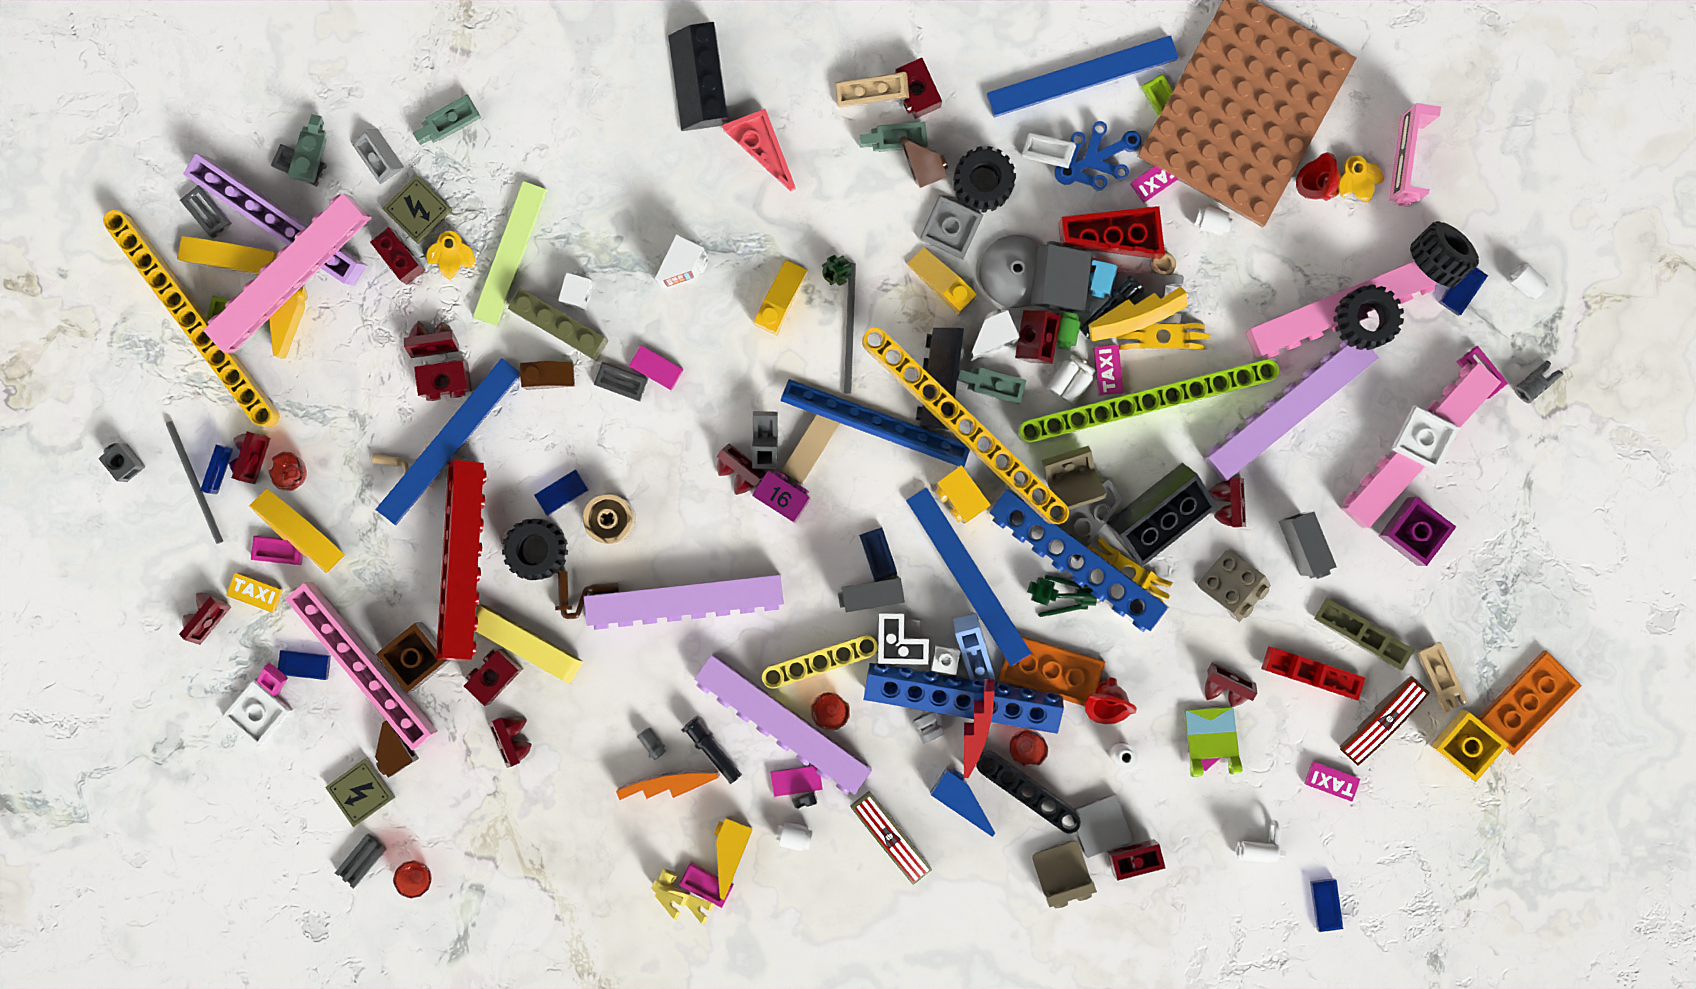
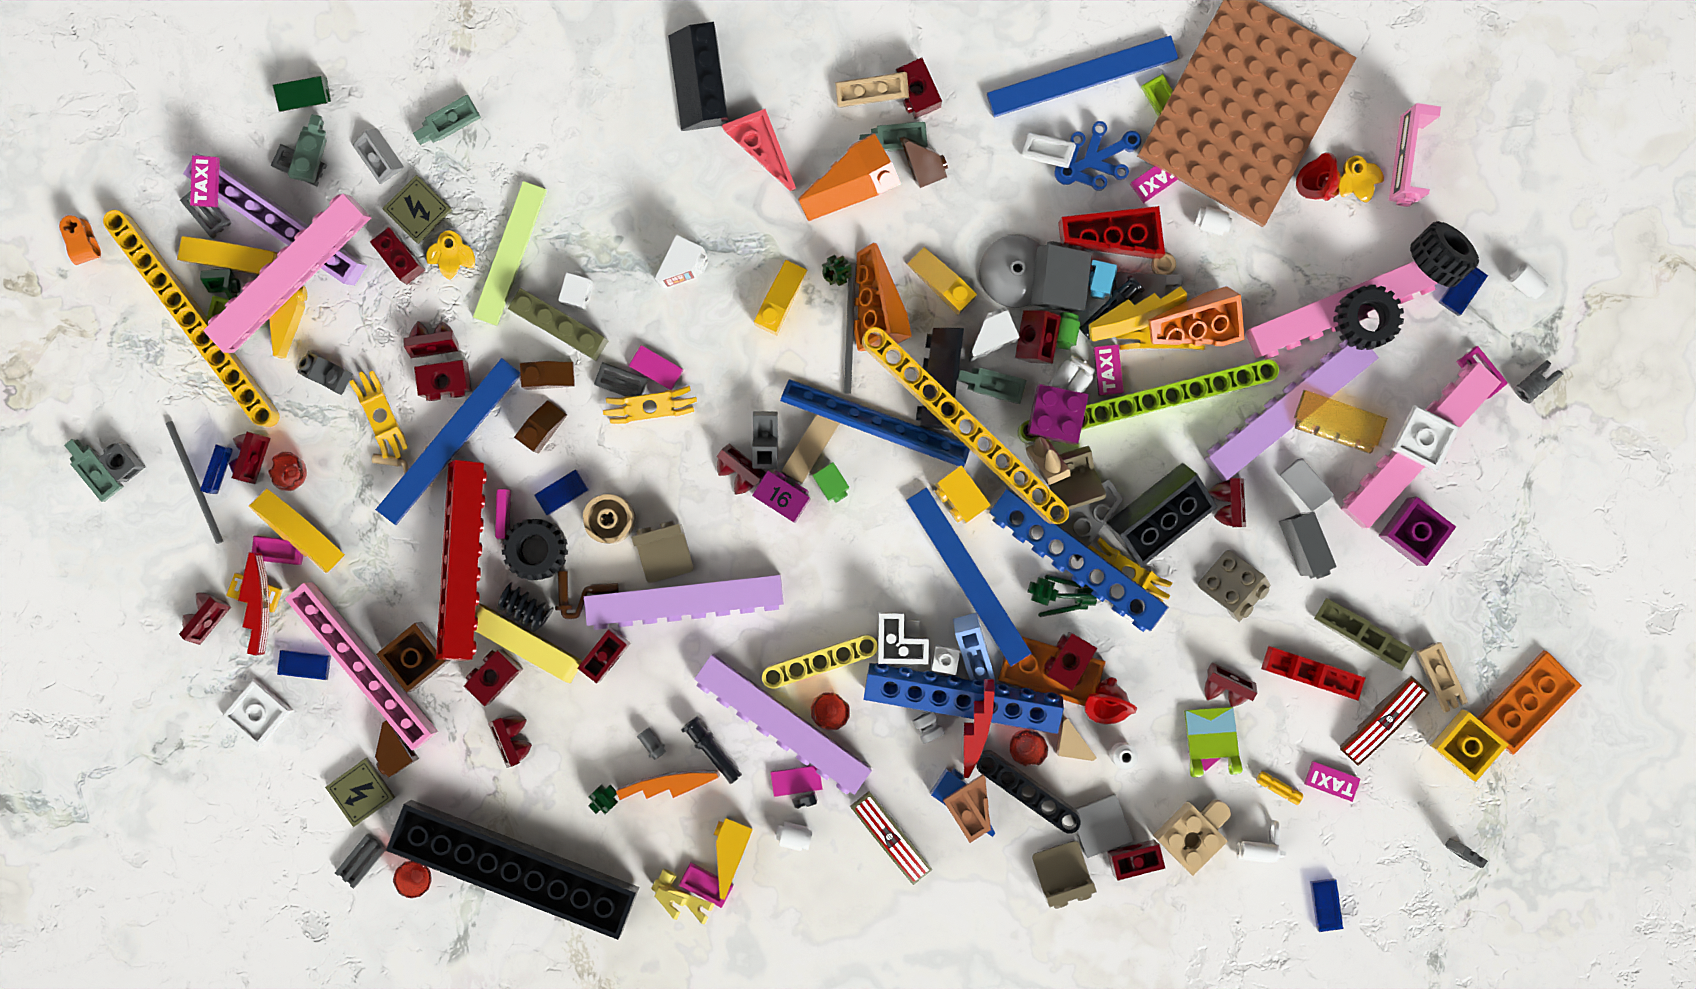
dark pink tile [256,662,288,697] -> none
dark grey brick [838,577,905,612] -> none
dark blue tile [859,528,898,581] -> none
light grey tile [919,195,984,260] -> none
black tyre [953,146,1016,213] -> none
none -> orange piece [59,215,101,265]
none -> sand green hinge [64,439,124,502]
none -> dark pink tile [190,155,220,208]
none -> dark green bracket [200,269,241,300]
none -> red slope [238,552,270,656]
none -> dark green hinge [273,76,331,112]
none -> dark grey slope [297,351,353,395]
none -> yellow piece [349,371,408,459]
none -> black brick [386,800,640,940]
none -> dark pink tile [495,489,511,539]
none -> black piece [497,582,554,632]
none -> reddish brown slope [514,400,567,454]
none -> dark red brick [577,628,631,684]
none -> dark green gear [588,784,618,815]
none -> yellow piece [603,386,697,424]
none -> dark tan bracket [631,521,694,583]
none -> orange wedge [798,133,901,221]
none -> bright green brick [812,462,849,503]
none -> orange wedge [854,243,912,351]
none -> nougat wing [943,774,991,843]
none -> magenta brick [1026,384,1089,445]
none -> tan tile [1026,437,1071,486]
none -> dark red brick [1043,632,1097,691]
none -> tan slope [1056,716,1097,761]
none -> orange wedge [1149,286,1245,346]
none -> tan brick [1153,799,1231,876]
none -> yellow axle [1256,771,1303,805]
none -> light grey slope [1280,458,1334,512]
none -> clear yellow windscreen [1294,390,1388,454]
none -> dark grey tile [1445,838,1488,868]

